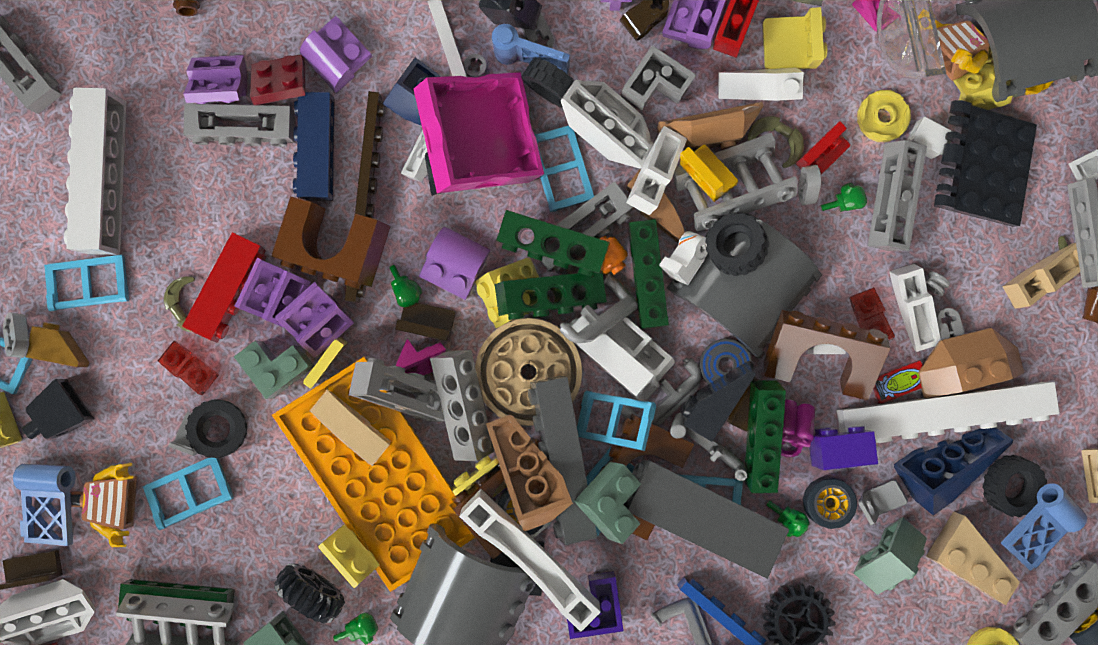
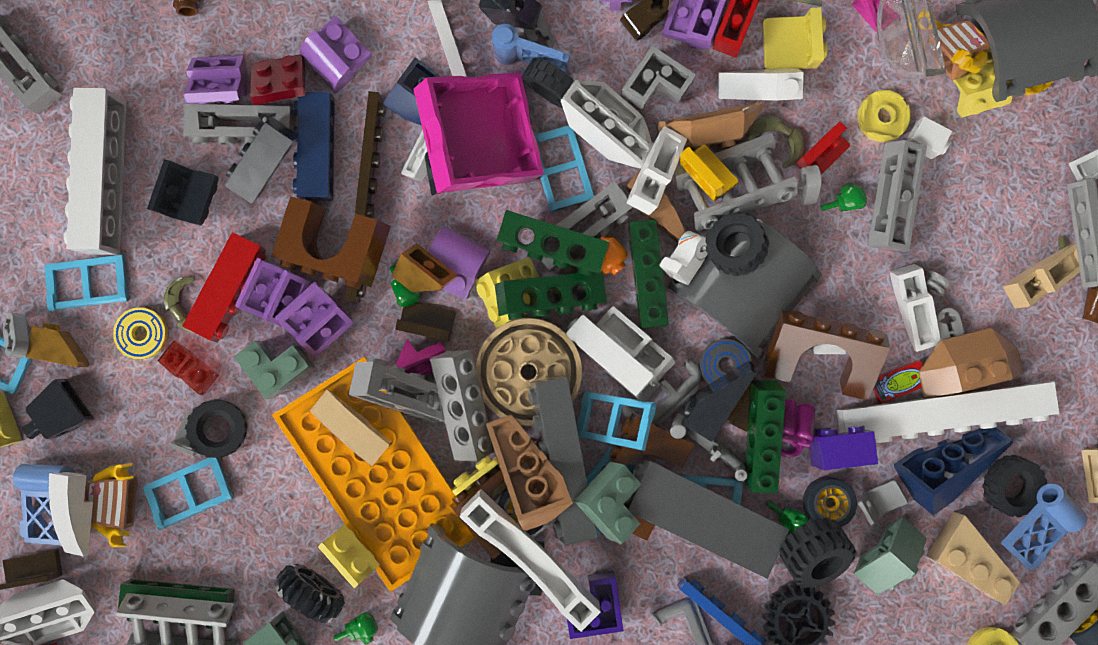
light yellow tile [303,337,348,389] -> none
light grey bush [463,54,487,77] -> none
light grey piece [560,272,638,343] -> none
clear red slope [849,287,895,341] -> none
black hinge [934,100,1037,227] -> none
none -> white slope [49,472,93,556]
none -> light yellow tile [114,308,168,359]
none -> black bracket [147,159,219,226]
none -> brick [225,117,299,204]
none -> pearl gold slope [392,243,457,292]
none -> black tyre [779,518,856,588]

